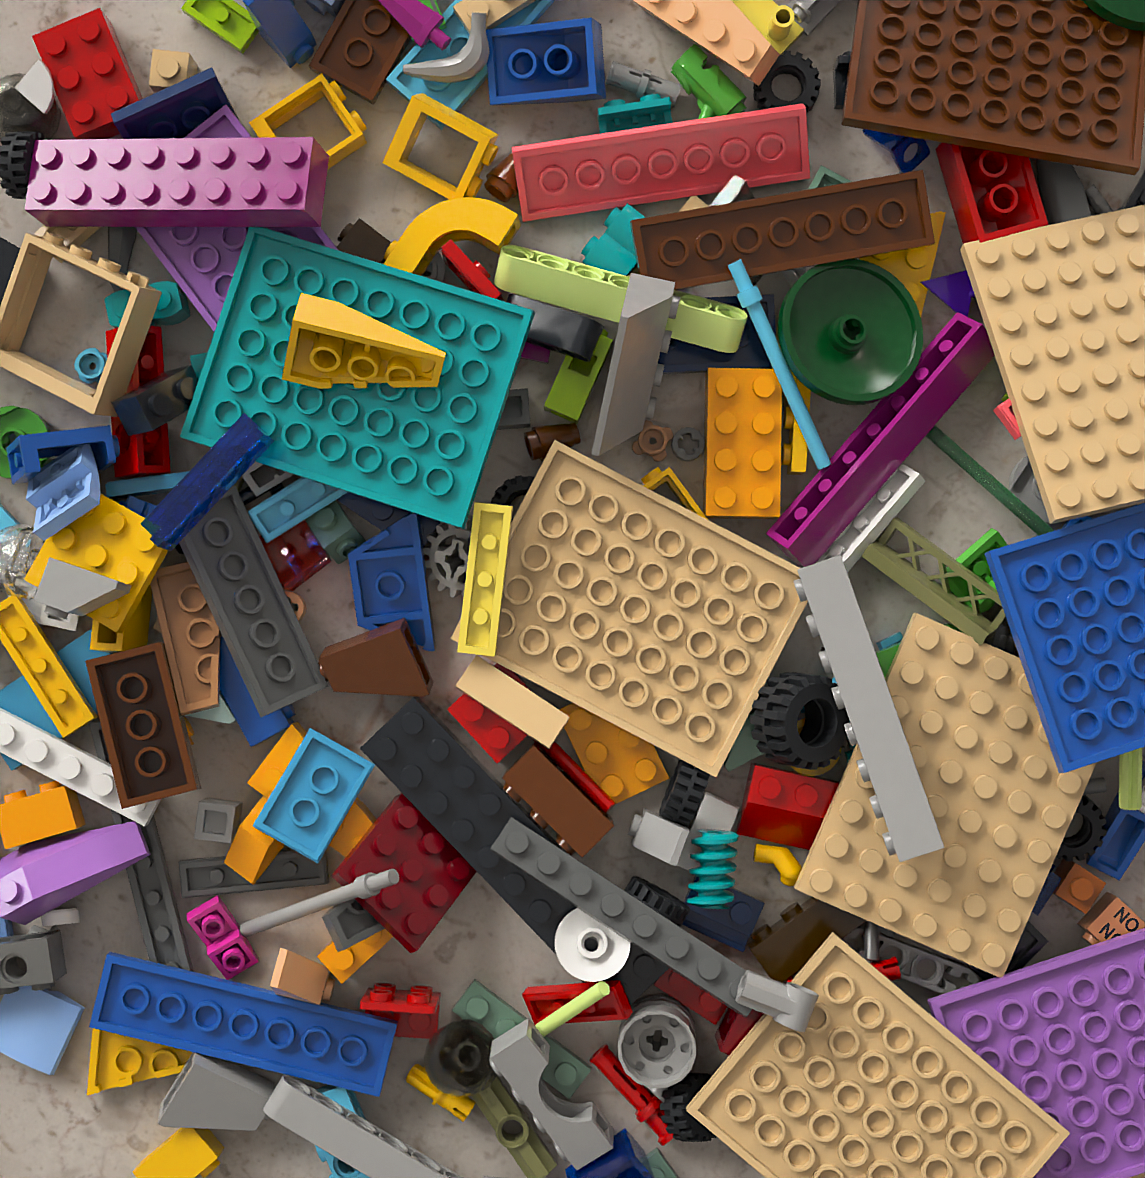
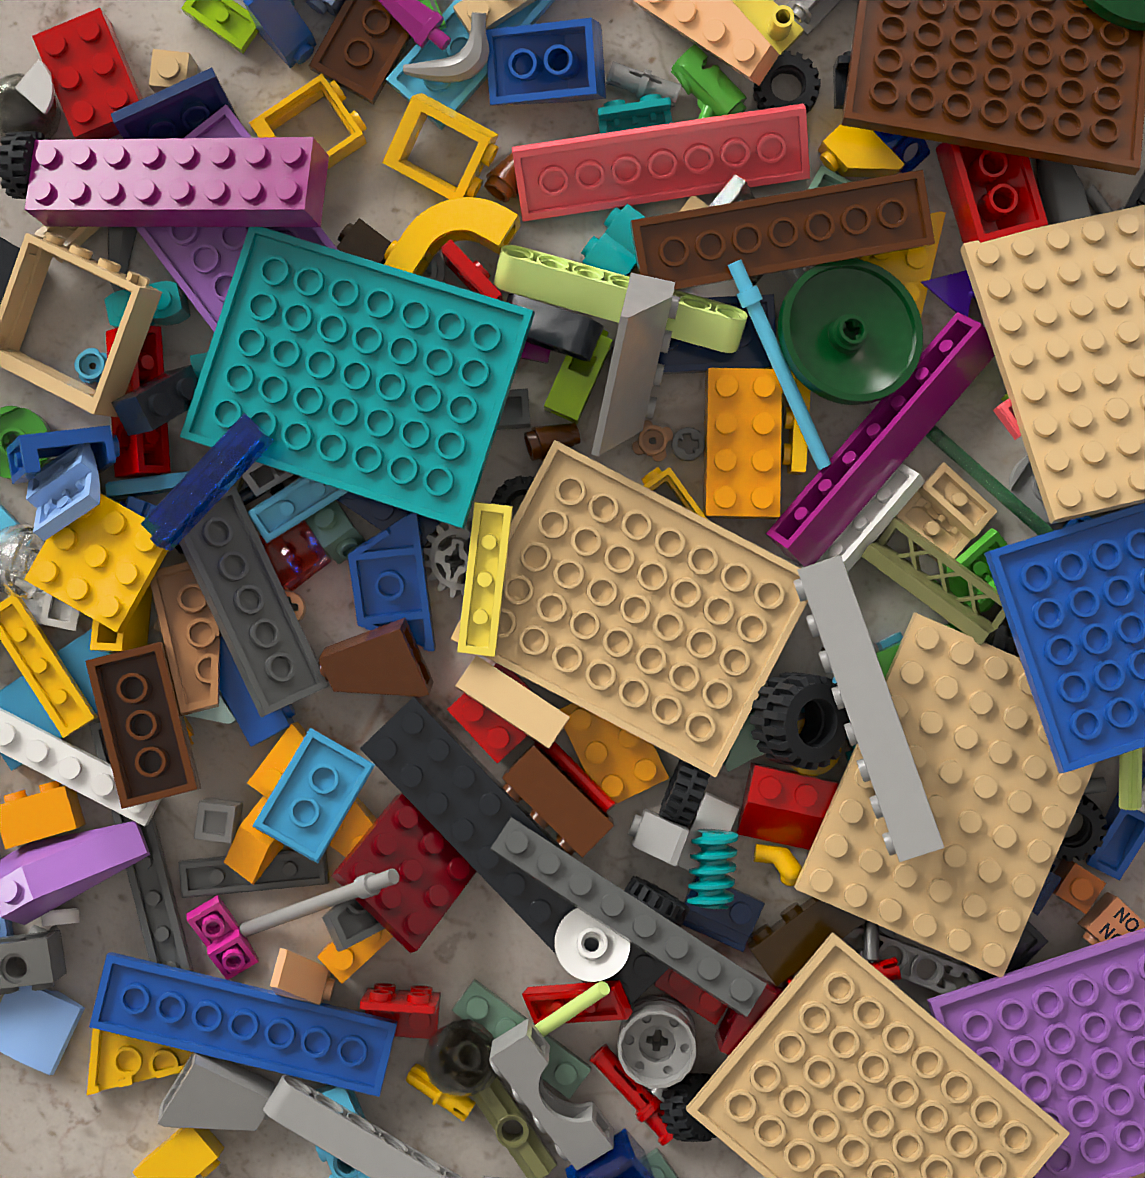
light grey slope [34,557,132,619] -> none
yellow wedge [282,293,446,389] -> none
light grey piece [735,970,819,1032] -> none
none -> yellow slope [818,124,905,178]
none -> tan slope [895,462,997,567]

